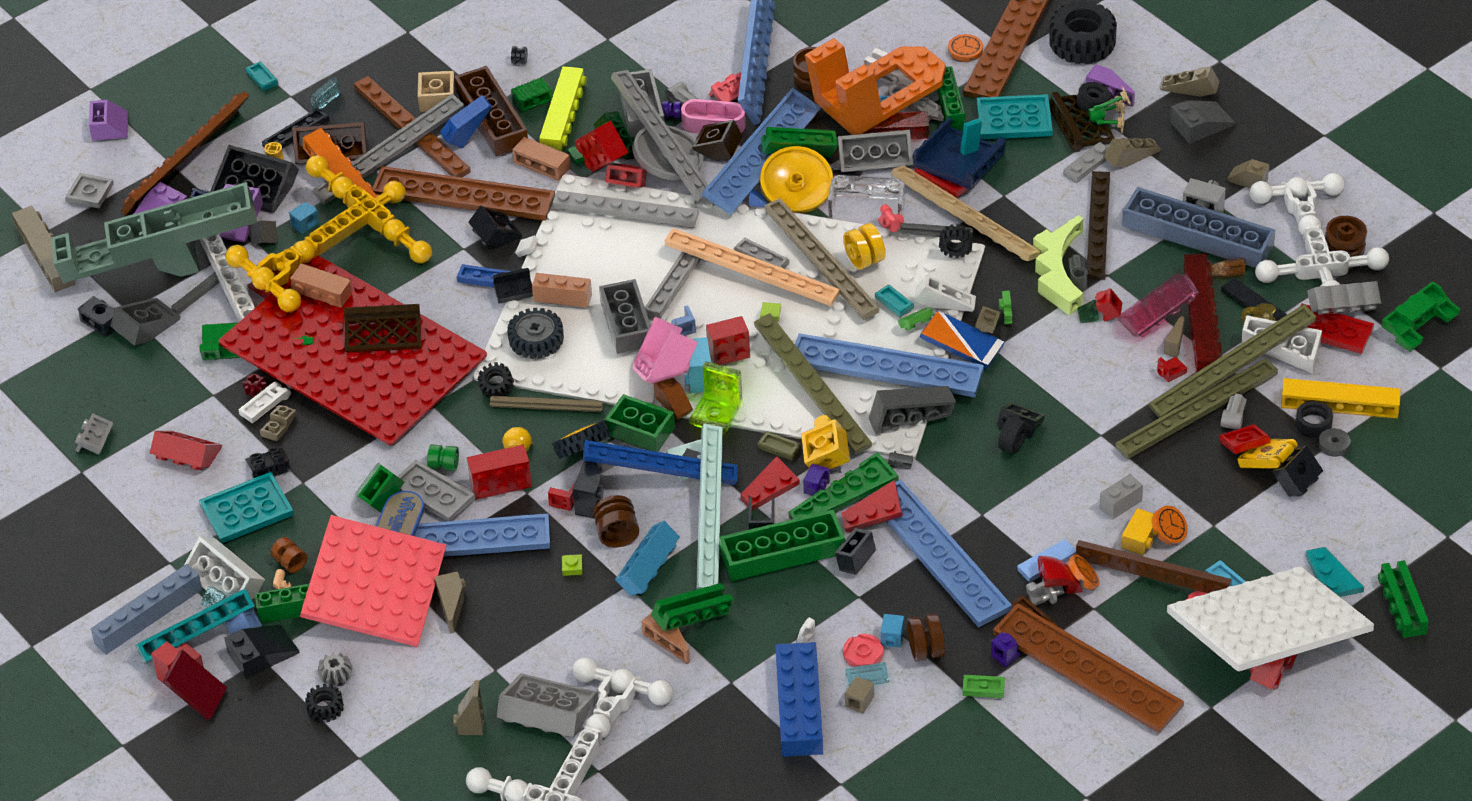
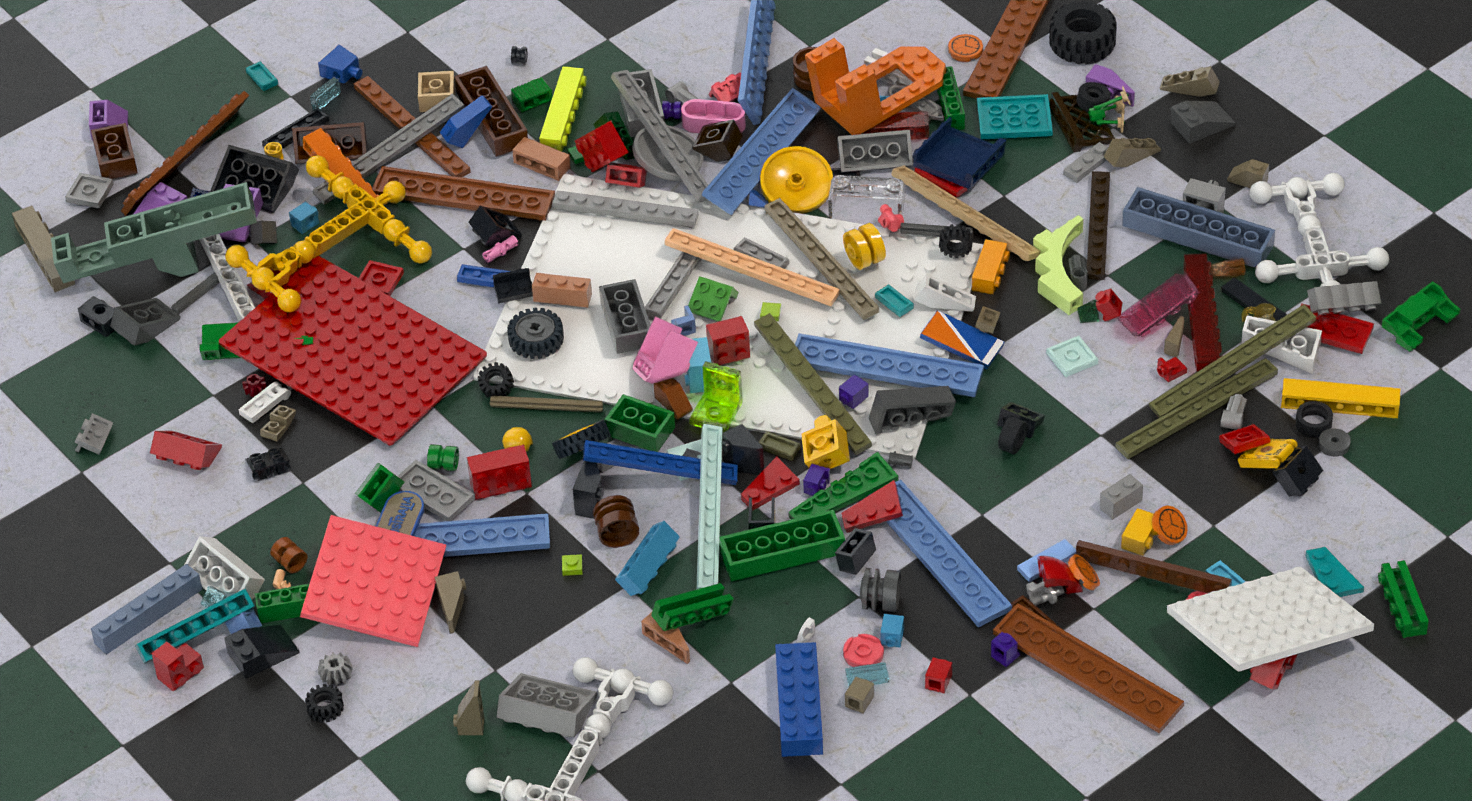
dark red tile [162,650,227,720] -> none
teal plate [199,472,294,543] -> none
nougat brick [290,263,352,308] -> none
dark brown fence [344,304,422,352] -> none
white tile [515,235,538,257] -> none
red bracket [548,484,574,511] -> none
green brick [761,127,838,158] -> none
bright green plate [898,307,934,330] -> none
reddish brown wheel [907,613,945,662] -> none
teal tile [960,118,982,156] -> none
bright green plate [963,675,1005,698] -> none
bright green plate [999,291,1012,325] -> none
reddish brown wheel [1325,215,1367,257] -> none
none -> reddish brown brick [91,123,138,179]
none -> blue torso [318,45,363,83]
none -> red plate [359,260,404,296]
none -> bright pink pin [482,235,518,263]
none -> bright green bracket [688,276,739,322]
none -> black slope [722,424,764,475]
none -> dark purple brick [839,374,869,409]
none -> dark grey wheel [860,568,901,612]
none -> red brick [925,657,952,693]
none -> light orange brick [972,239,1010,294]
none -> light aqua tile [1046,336,1099,378]

